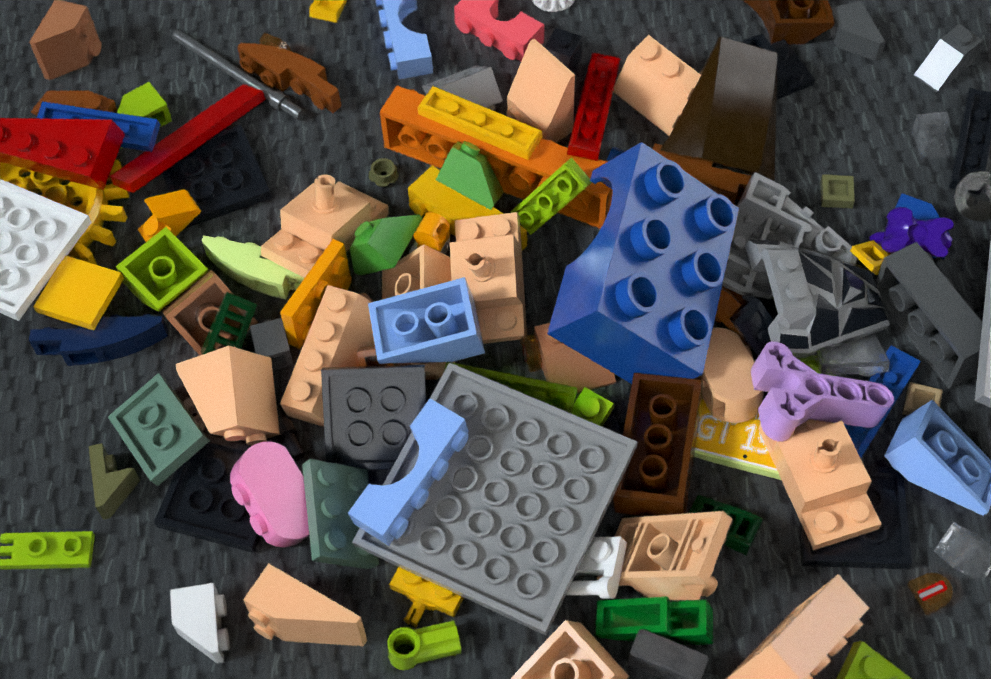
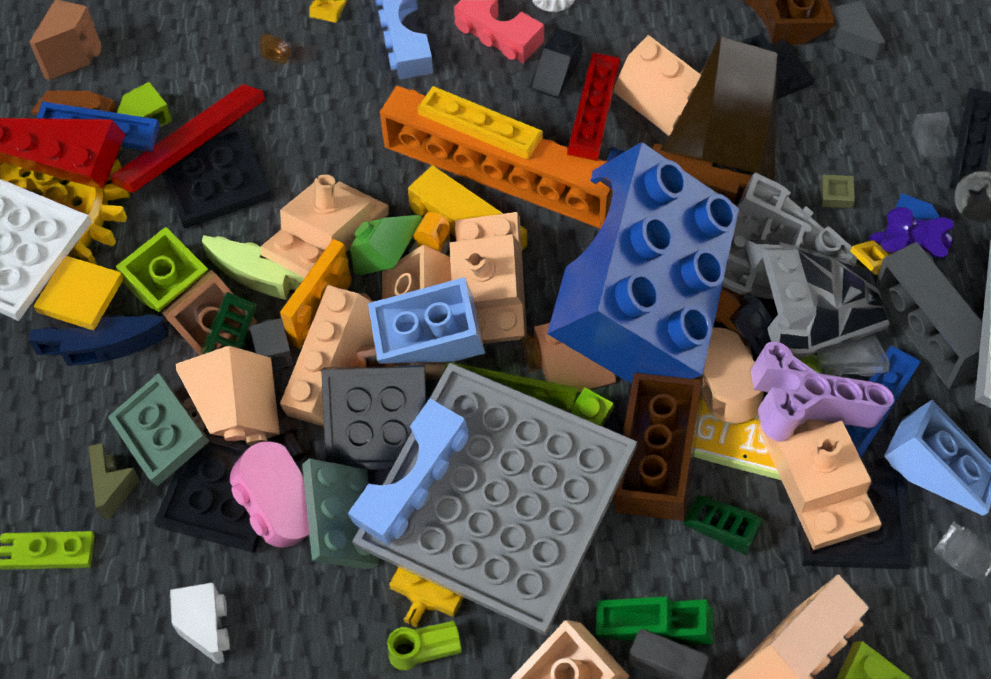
light orange slope [138,189,202,242] -> none
dark grey bar [172,29,305,120] -> none
dark orange slope [237,43,341,113] -> none
light nougat slope [243,564,367,646] -> none
olive plate [369,158,399,187] -> none
light grey slope [422,66,503,110] -> none
bright green slope [436,141,504,210] -> none
light nougat slope [506,39,575,143] -> none
lime tile [511,157,592,235] -> none
white plate [566,536,627,599] -> none
light nougat brick [597,511,732,600] -> none
tan tile [902,382,943,415] -> none
clear orange tile [907,573,953,616] -> none
slope [914,24,983,92] -> none

